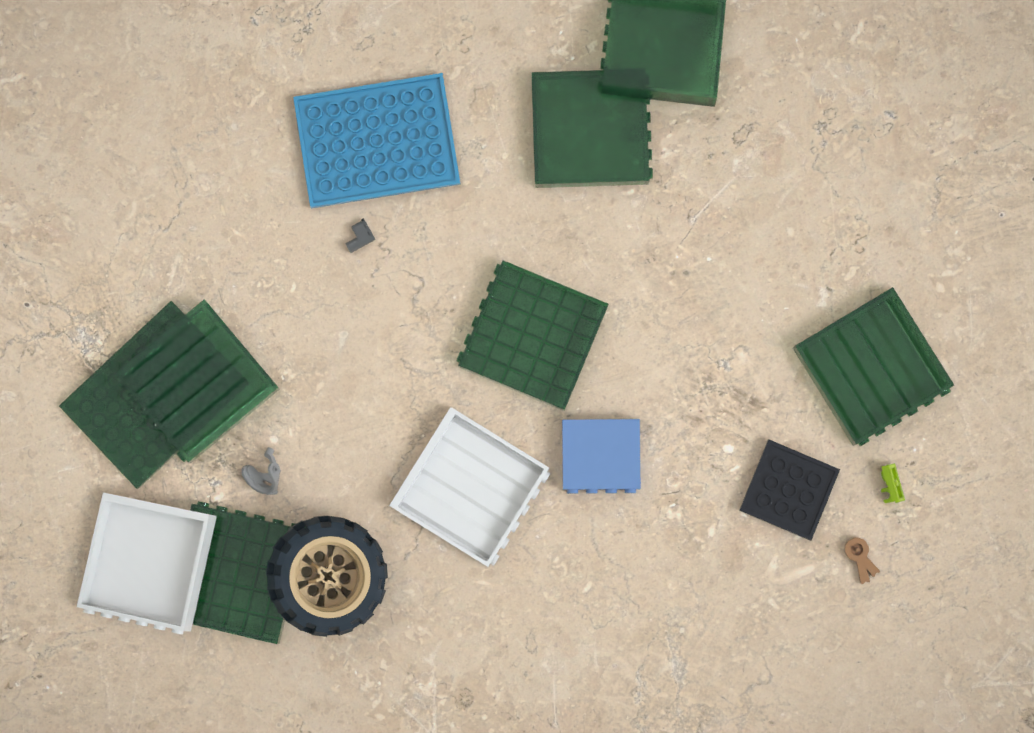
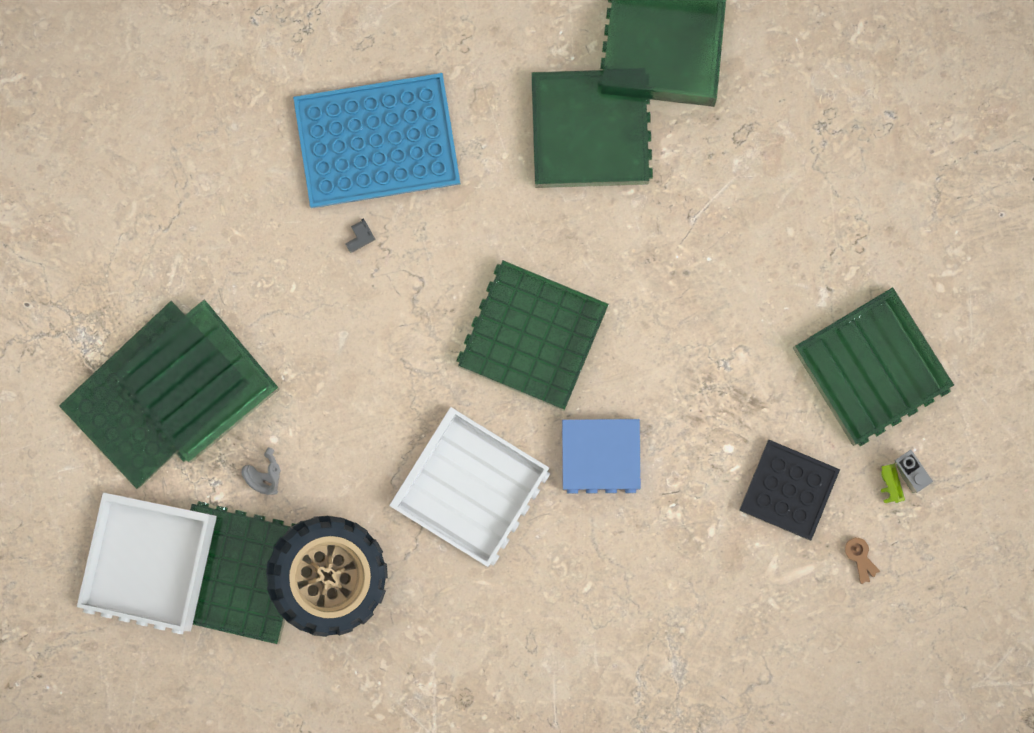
none -> light grey slope [894,450,933,493]

